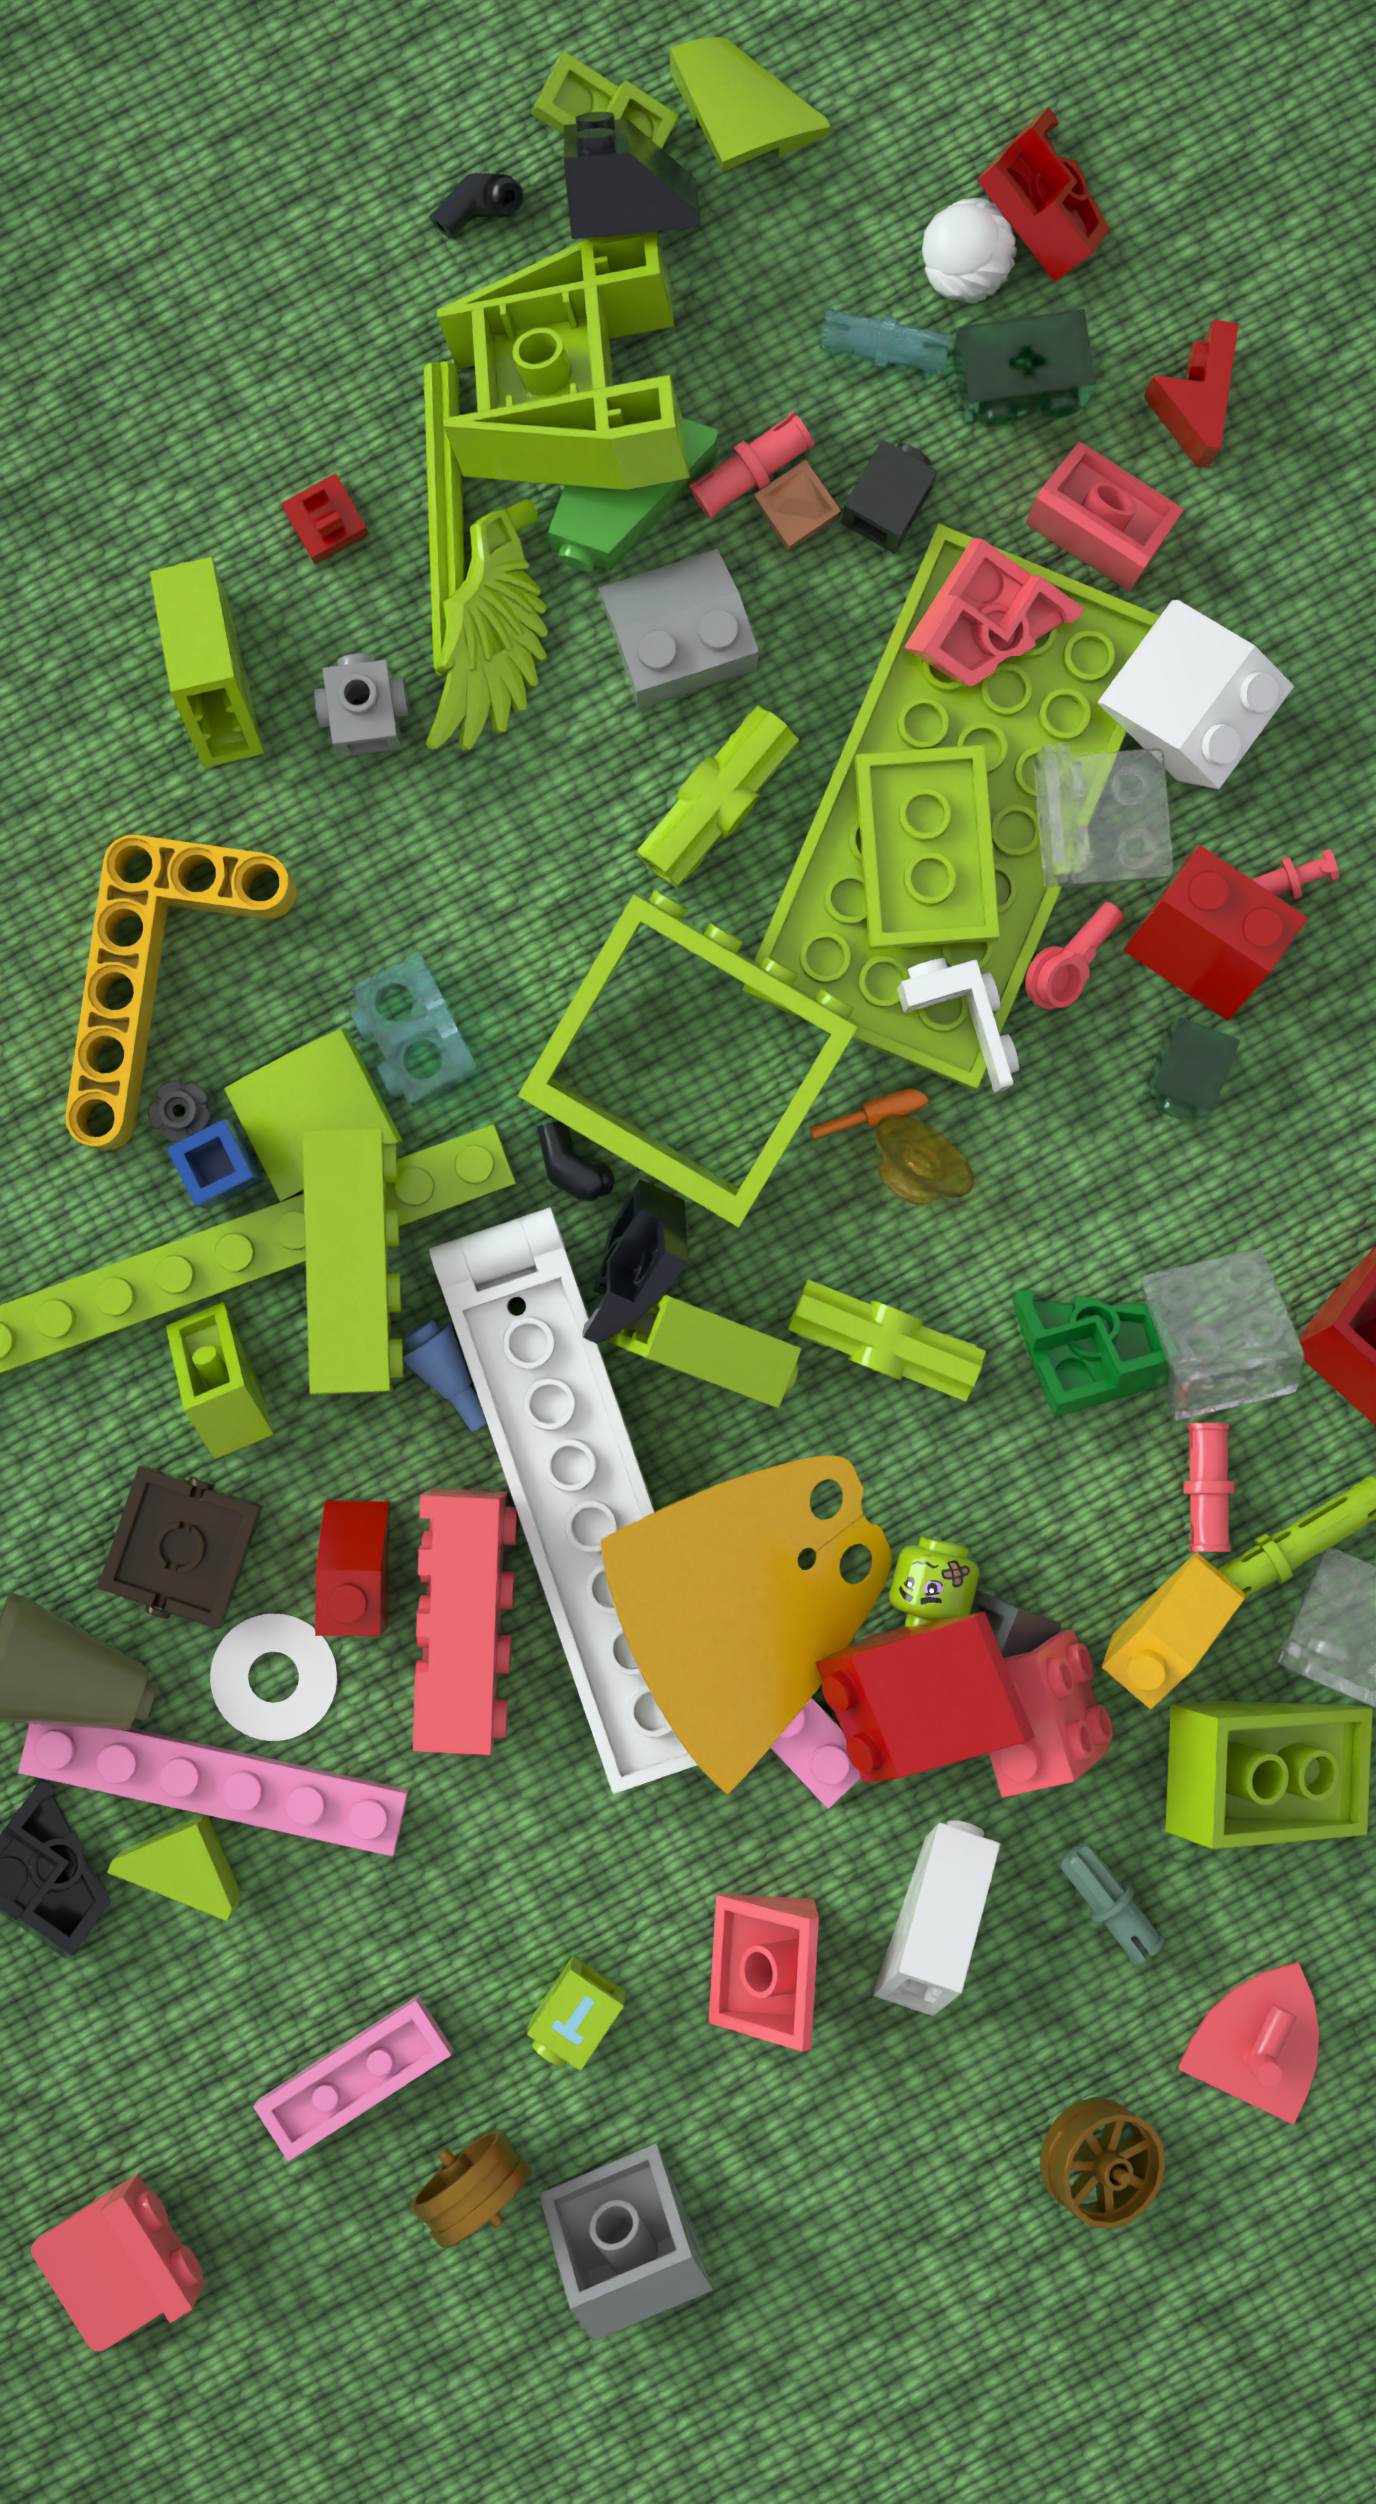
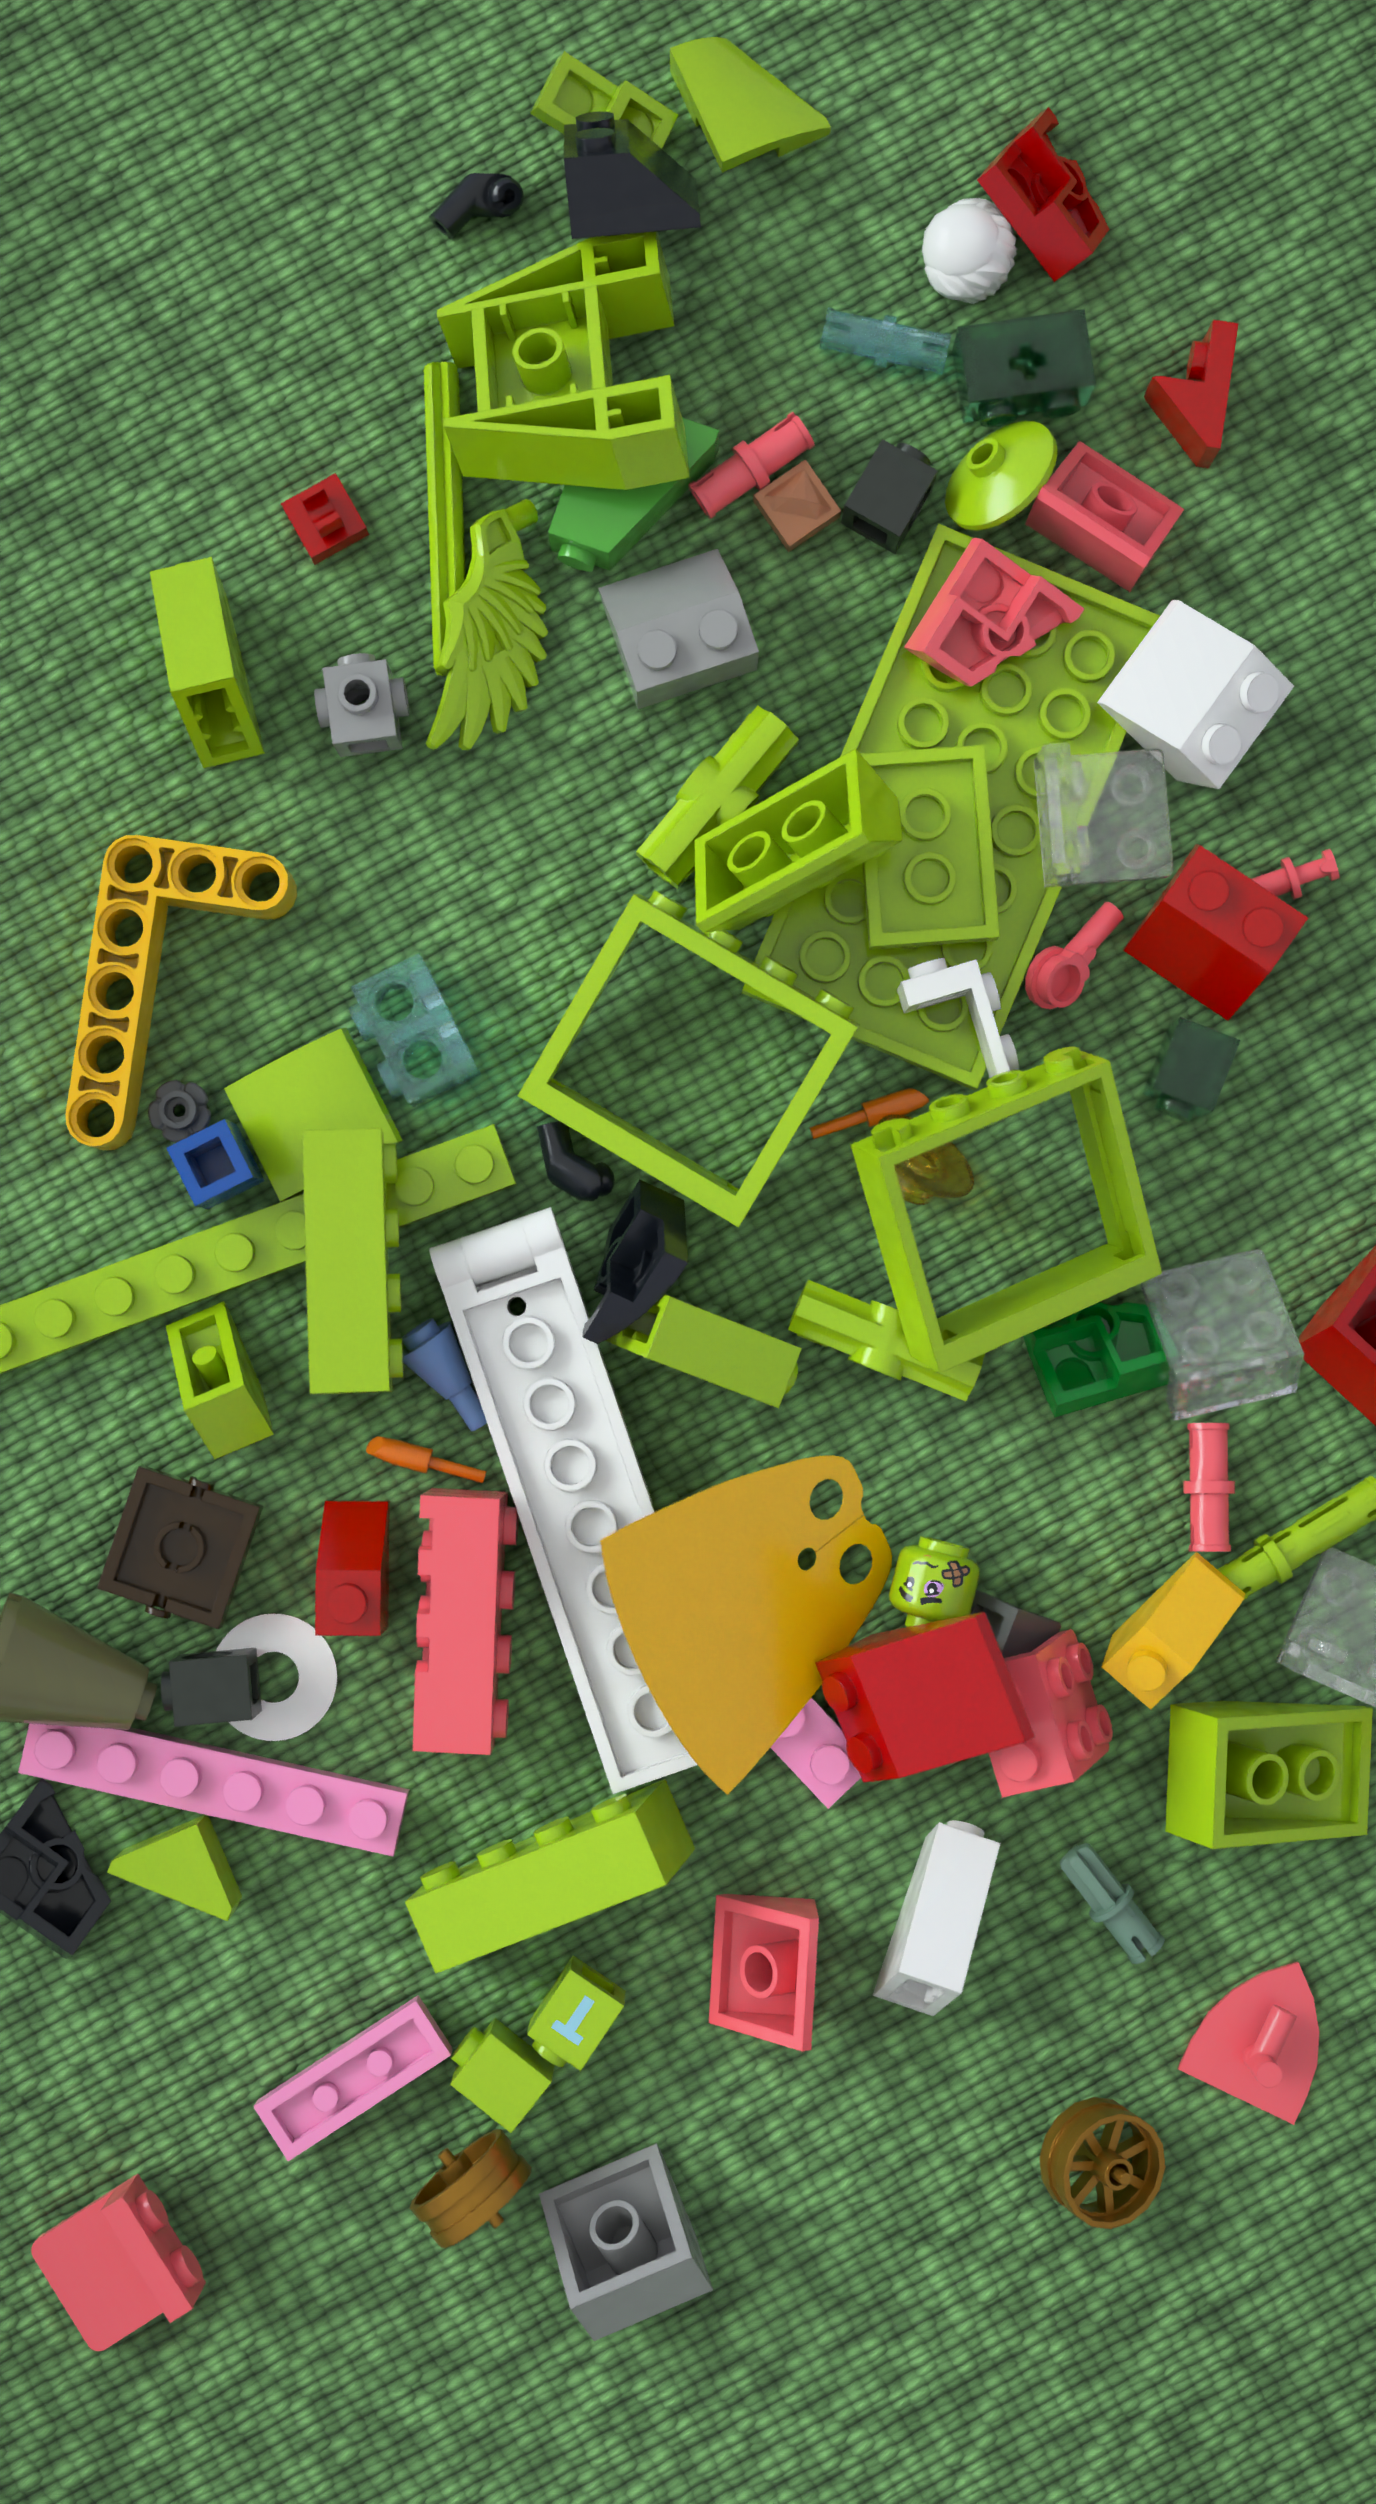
none -> pearl dark grey brick [161,1648,262,1727]
none -> orange piece [366,1436,487,1483]
none -> lime wedge [405,1779,695,1974]
none -> lime brick [450,2018,555,2133]
none -> lime slope [694,749,903,933]
none -> lime window [850,1047,1162,1374]
none -> lime dish [945,421,1058,531]

